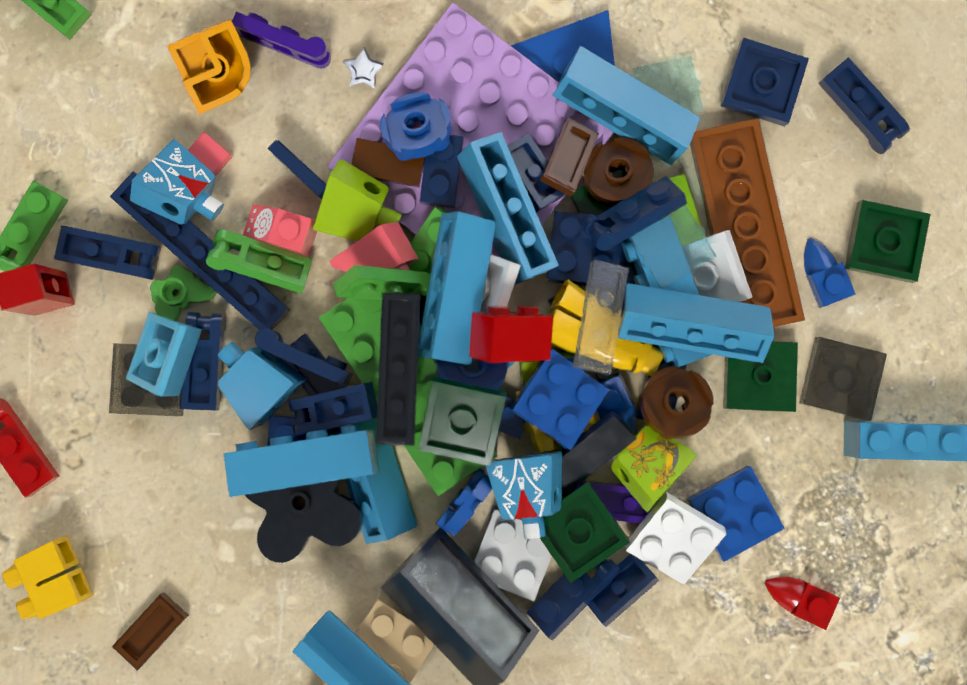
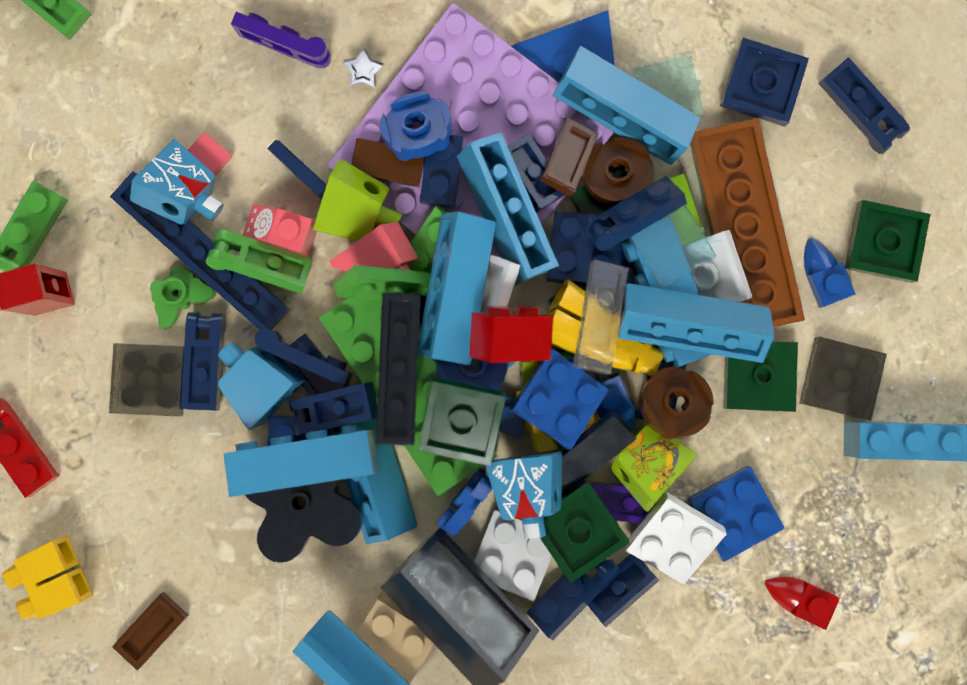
dark blue plate [54,225,160,280] -> none
medium azure slope [126,312,202,397] -> none
light orange brick [166,19,251,114] -> none

